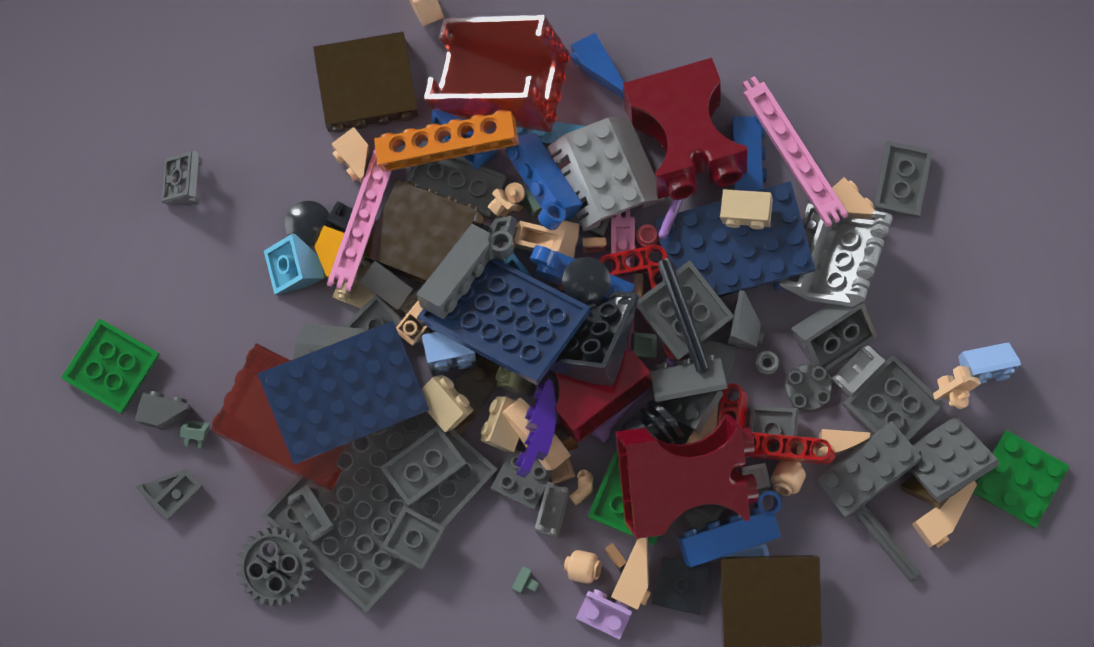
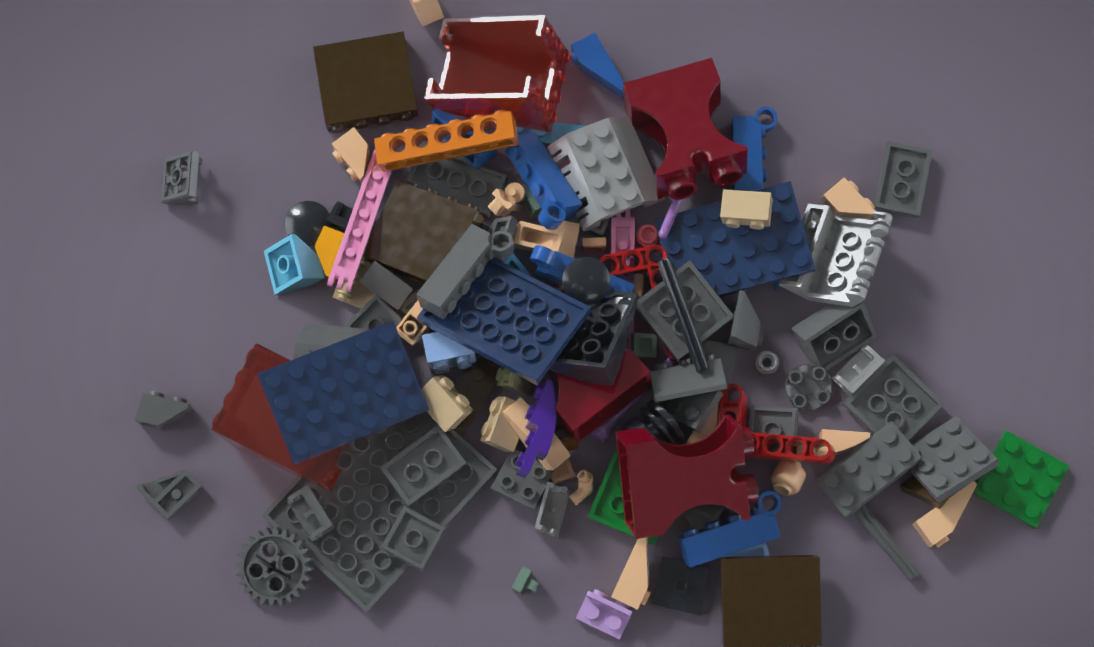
green plate [61,318,161,415] -> none
sand green tile [180,420,210,448] -> none
light nougat head [564,550,602,584] -> none
medium nougat tile [605,543,627,570] -> none
bright pink hinge [742,76,848,228] -> none
white tile [742,463,771,490] -> none
light nougat hips [933,366,981,409] -> none
light blue slope [958,342,1021,384] -> none

